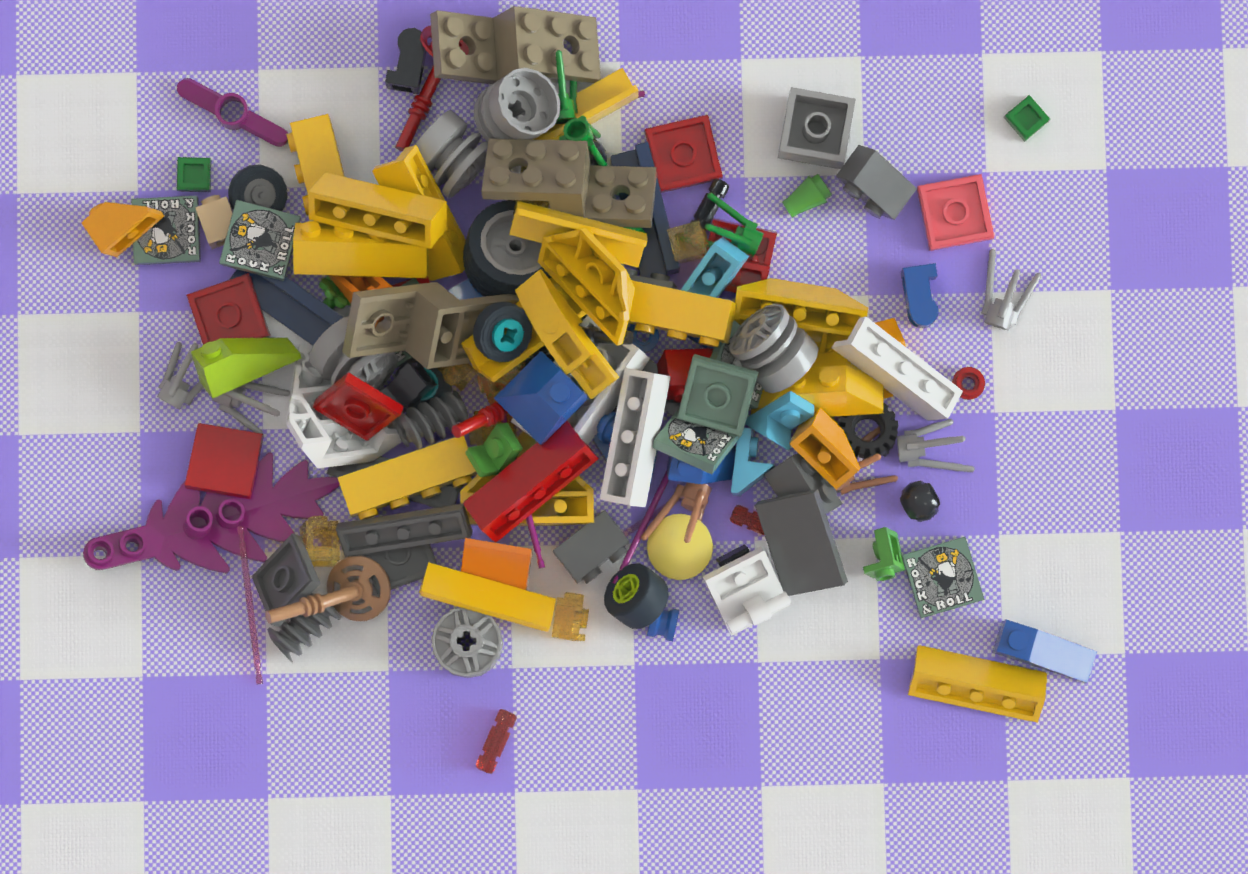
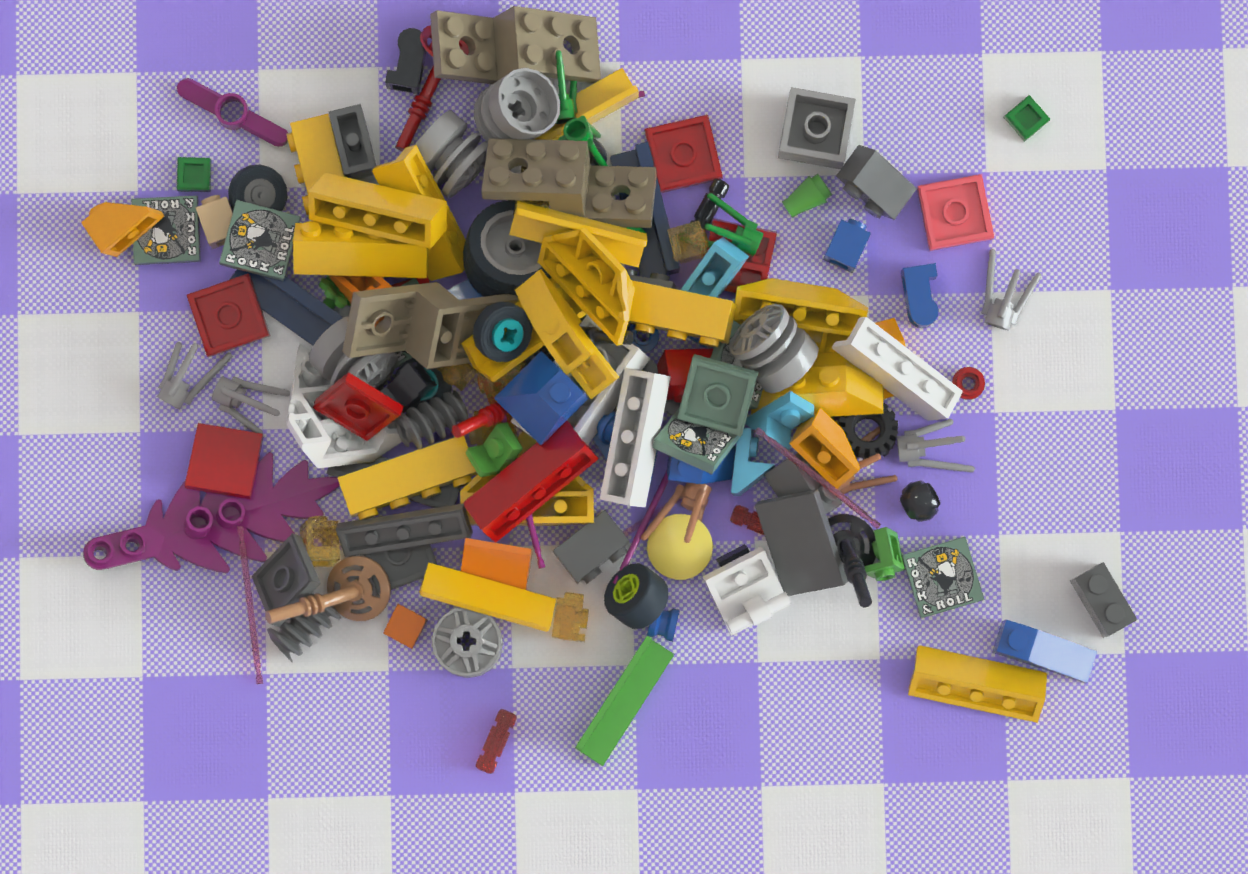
lime slope [191,338,302,399] -> none
none -> dark grey brick [329,104,377,179]
none -> orange slope [383,604,428,649]
none -> bright green panel [575,636,675,766]
none -> clear pink piece [755,427,881,529]
none -> blue brick [823,219,871,273]
none -> black dish [828,514,876,608]
none -> dark grey brick [1070,562,1138,638]

